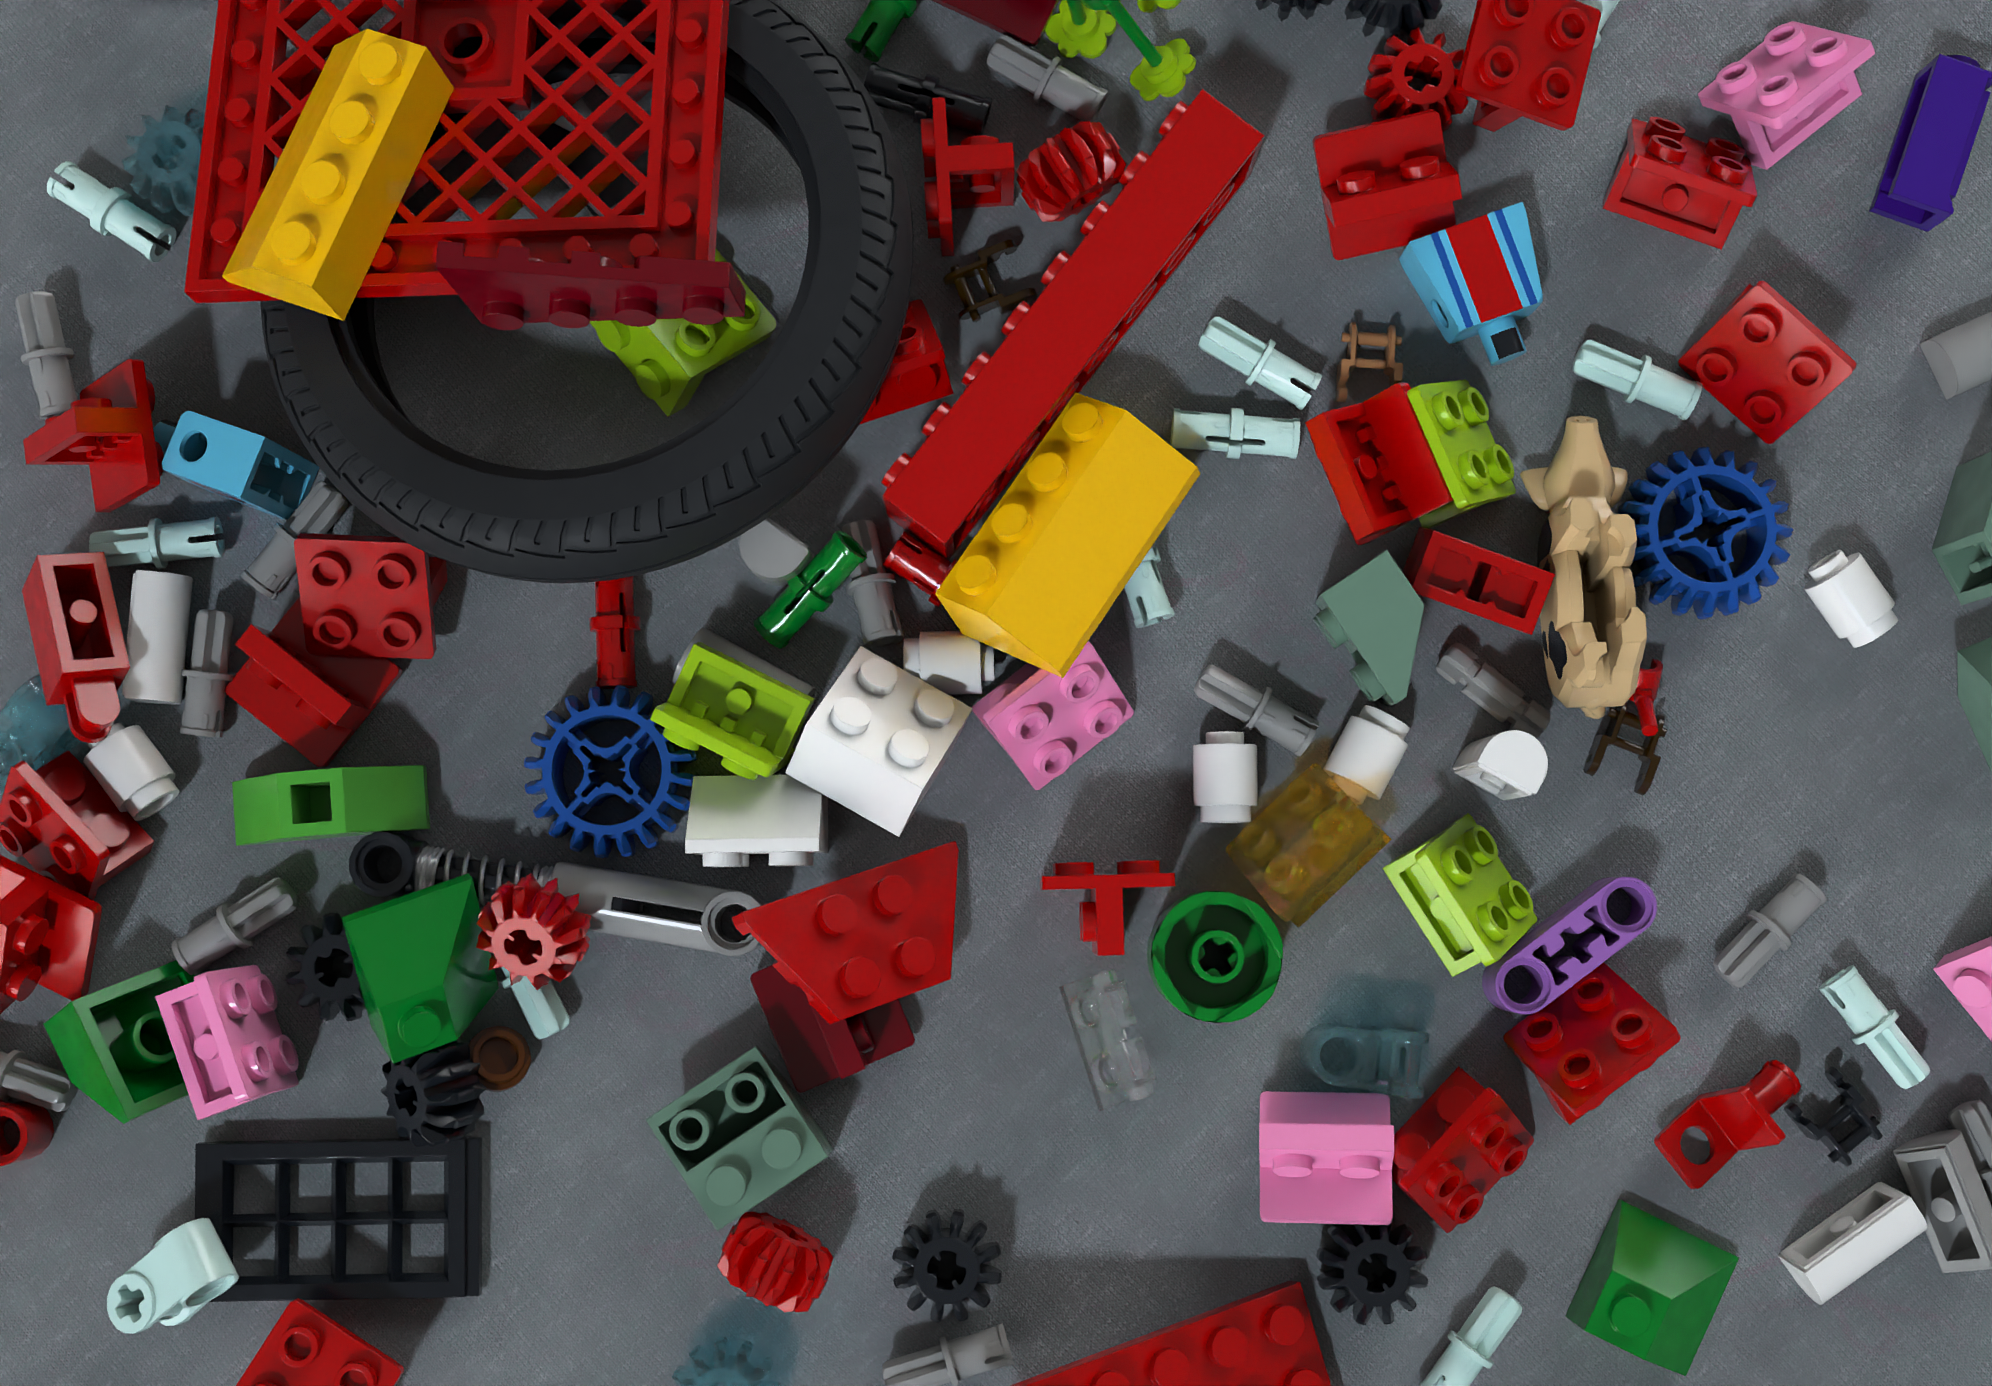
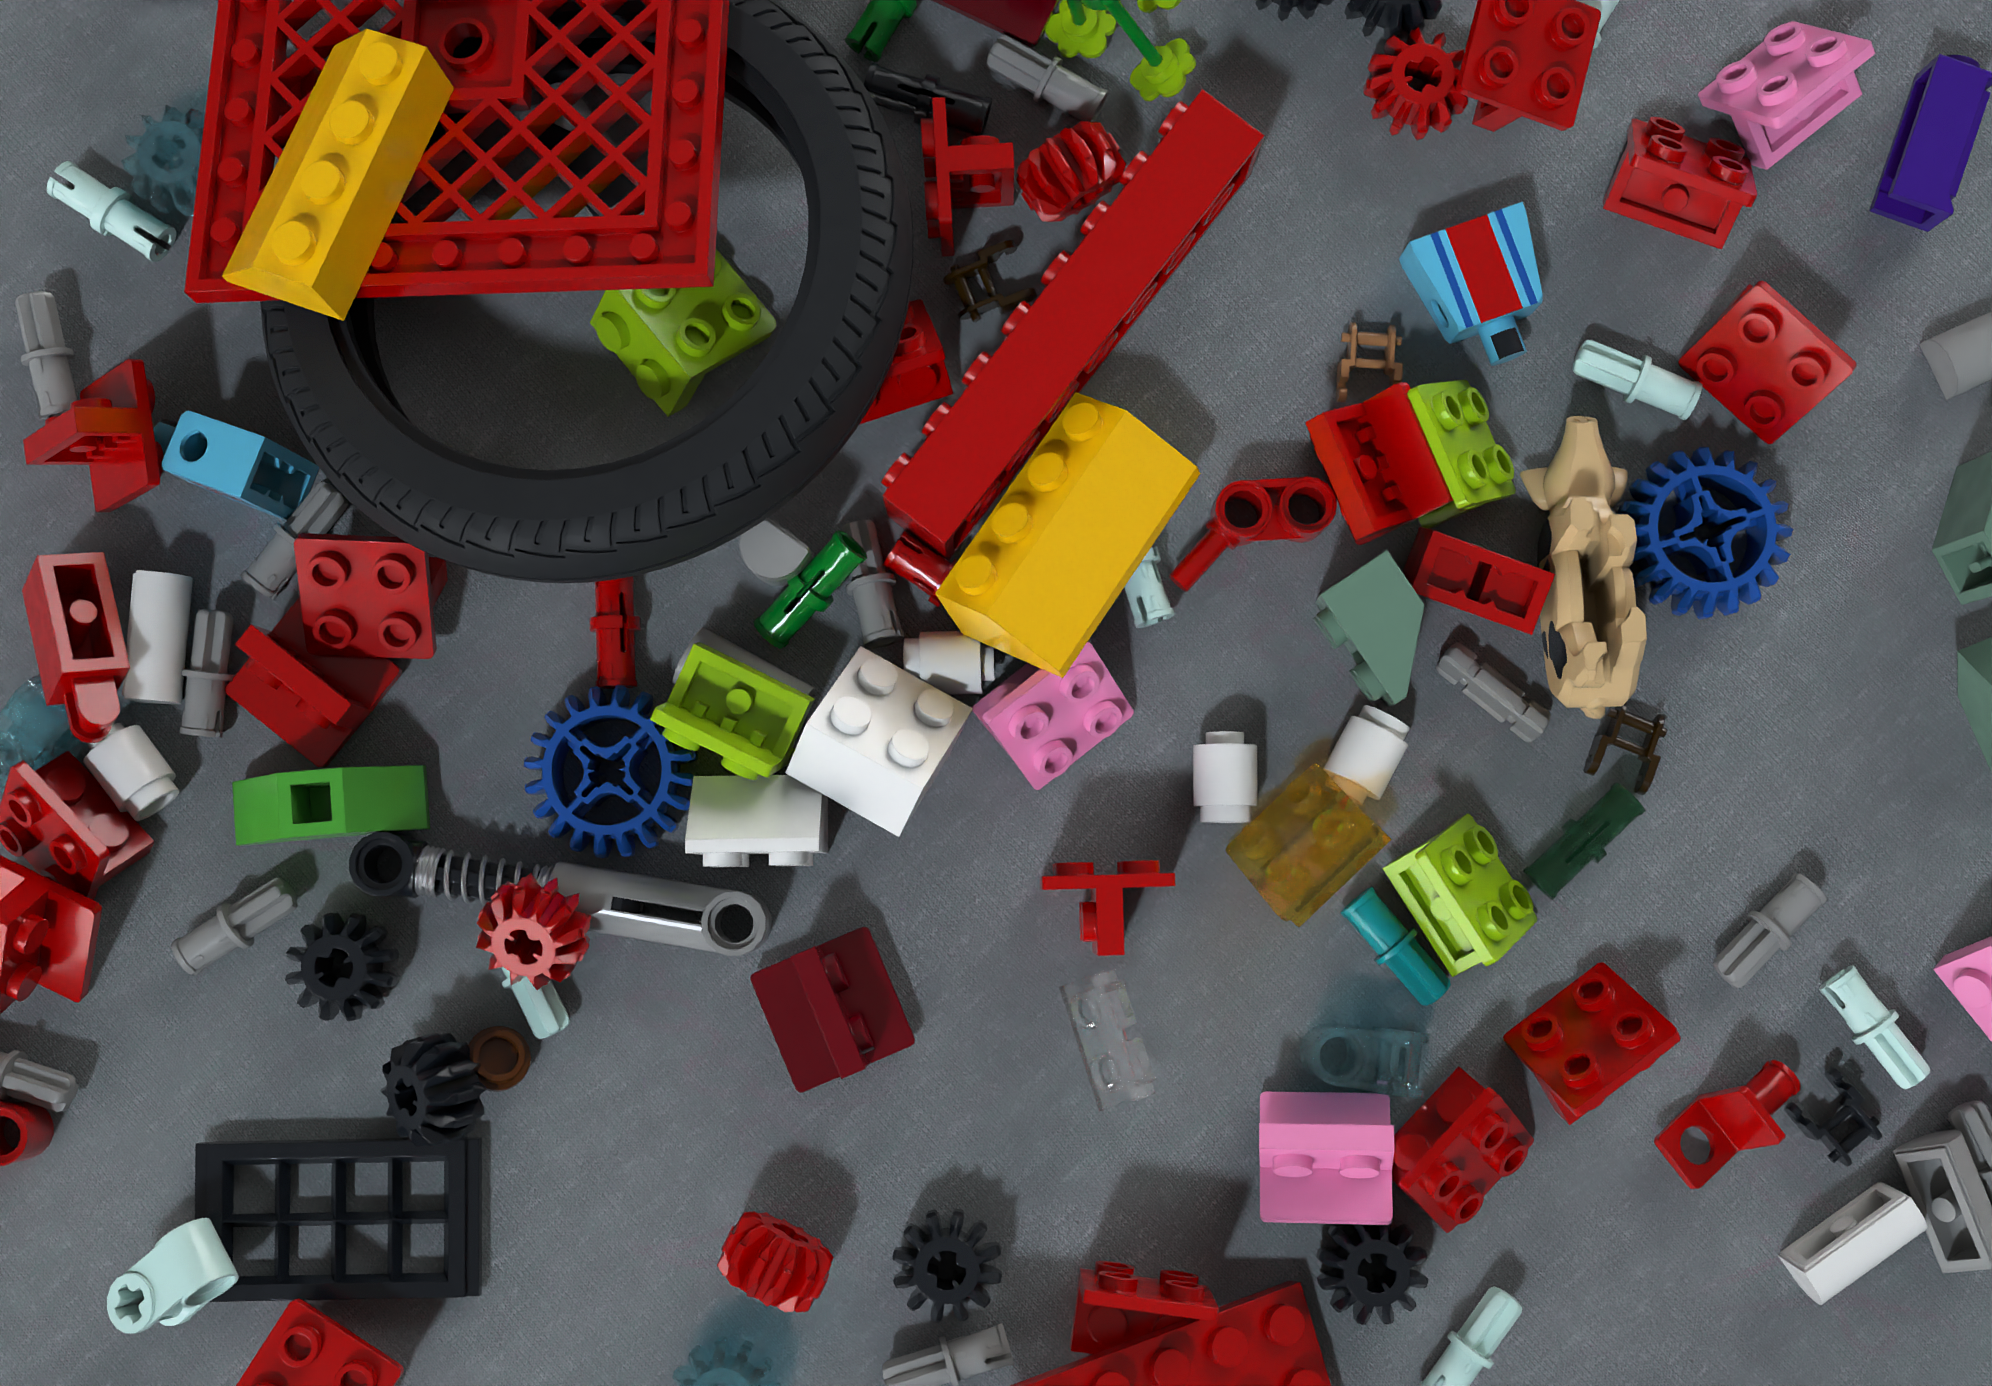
green slope [43,960,197,1124] -> none
light aqua axle [89,516,225,569] -> none
bright pink bracket [155,965,299,1120] -> none
green slope [341,873,499,1064] -> none
dark red wing [436,241,746,330] -> none
sand green slope [646,1045,834,1231] -> none
red wing [731,841,959,1024] -> none
green brick [1147,891,1283,1023] -> none
light aqua pin [1170,408,1300,459] -> none
light grey axle [1194,665,1319,757] -> none
light aqua axle [1198,316,1322,410] -> none
red bracket [1312,109,1462,260] -> none
white brick [1452,730,1548,800] -> none
medium lavender beam [1482,877,1657,1015] -> none
green slope [1565,1199,1739,1376] -> none
red hand [1629,659,1663,737] -> none
white brick [1804,550,1899,648] -> none
none -> red bracket [1070,1261,1219,1354]
none -> red beam [1168,476,1337,592]
none -> teal axle [1340,886,1451,1006]
none -> clear green pin [1523,782,1646,900]

